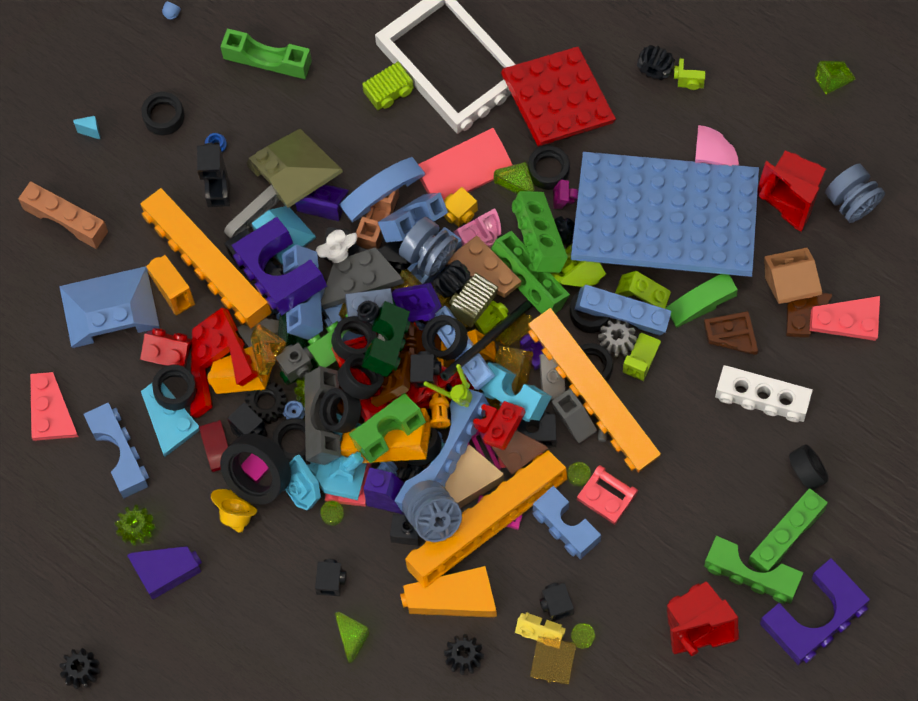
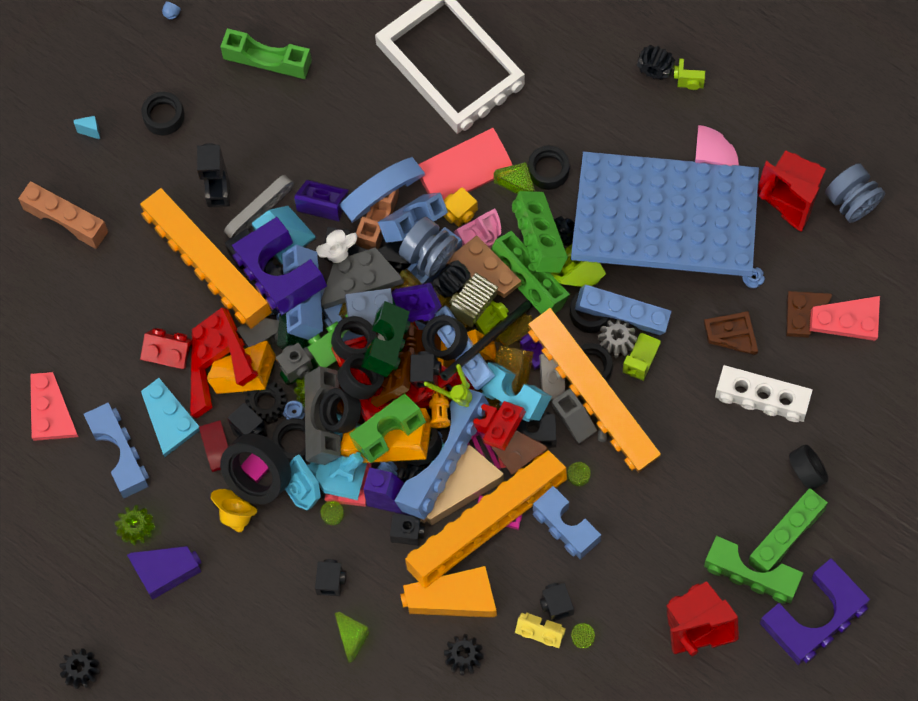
medium blue slope [59,266,160,348] -> none
light orange slope [146,255,195,316] -> none
black tyre [152,365,196,411] -> none
blue plate [205,133,227,152] -> none
olive slope [246,129,343,208] -> none
clear yellow slope [250,324,286,375] -> none
black plate [357,301,380,323] -> none
lime brick [362,61,414,111] -> none
sand blue wheel [402,480,462,542] -> none
red plate [501,46,616,146] -> none
clear yellow piece [530,636,576,685] -> none
magenta tile [553,180,578,210] -> none
coral plate [577,465,638,525] -> none
lime bracket [615,271,671,309] -> none
bright green slope [666,274,738,328] -> none
medium nougat slope [764,248,822,304] -> none
clear neon green slope [815,61,855,94] -> none
none -> medium blue plate [743,267,765,288]

